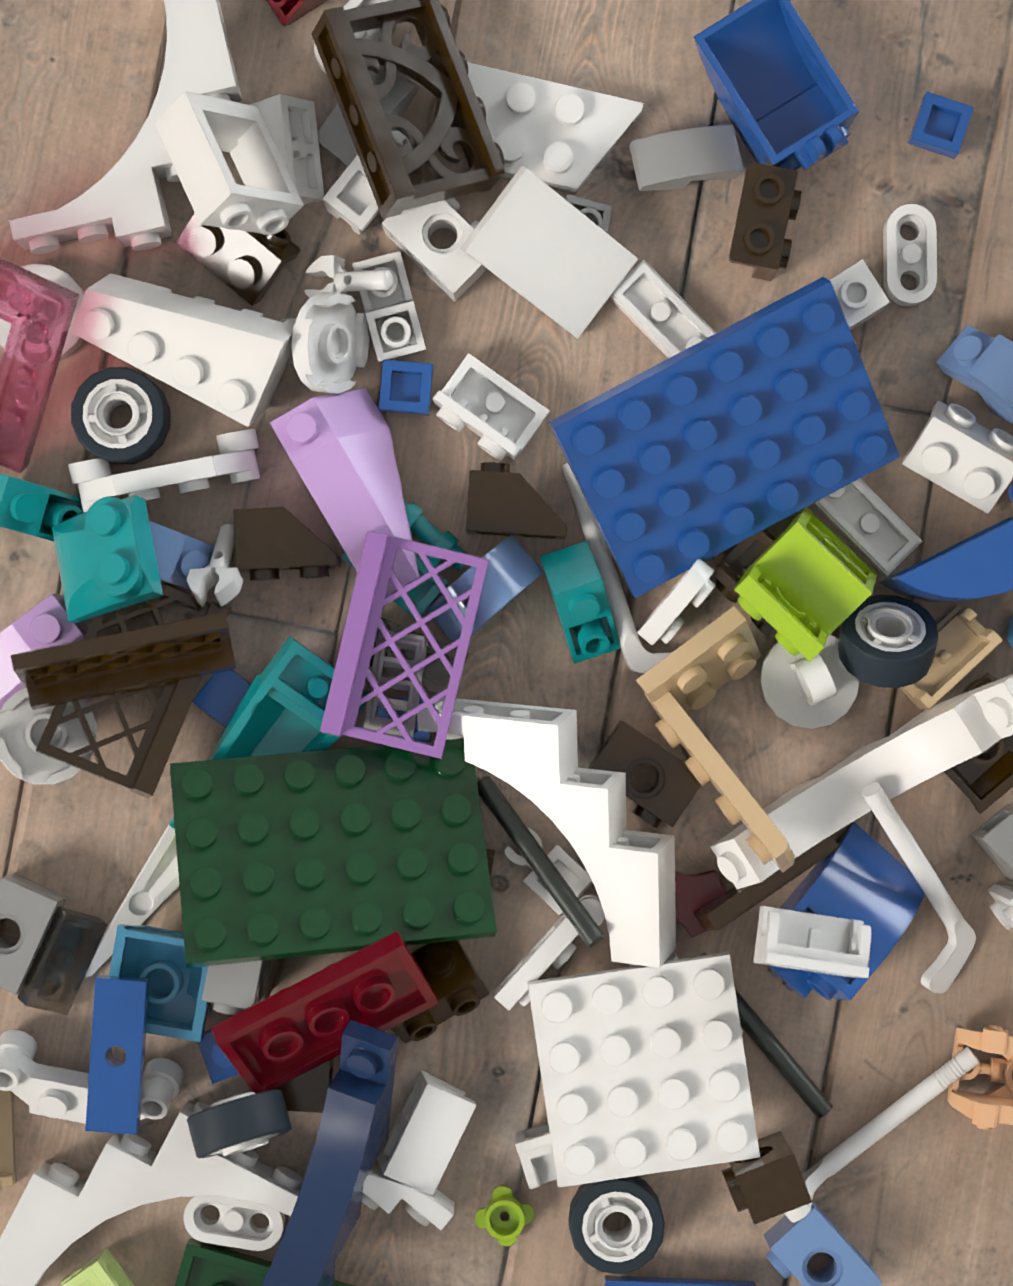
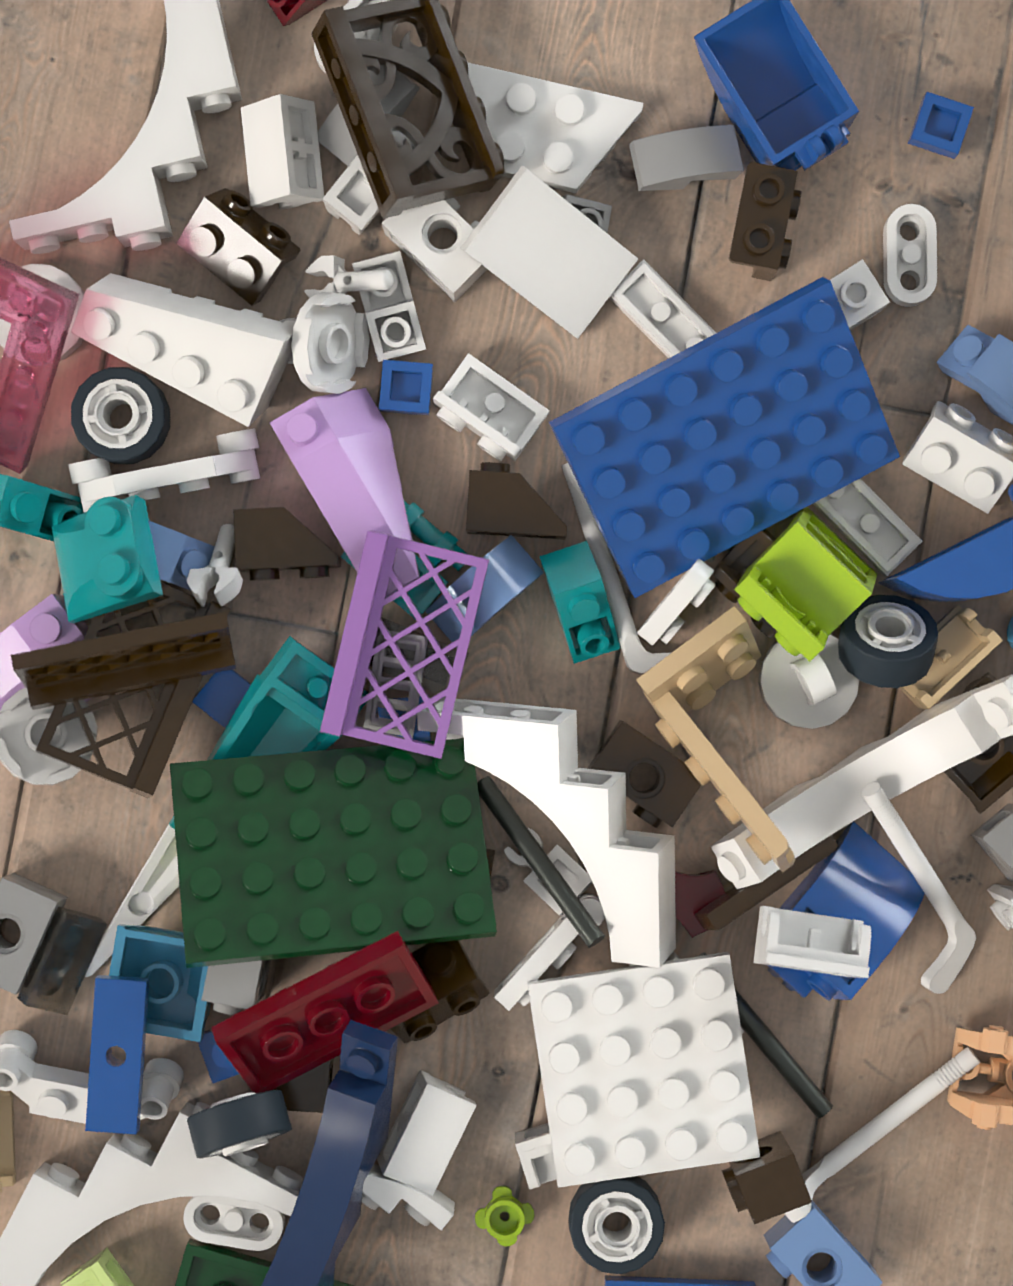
white window [154,91,304,235] -> none

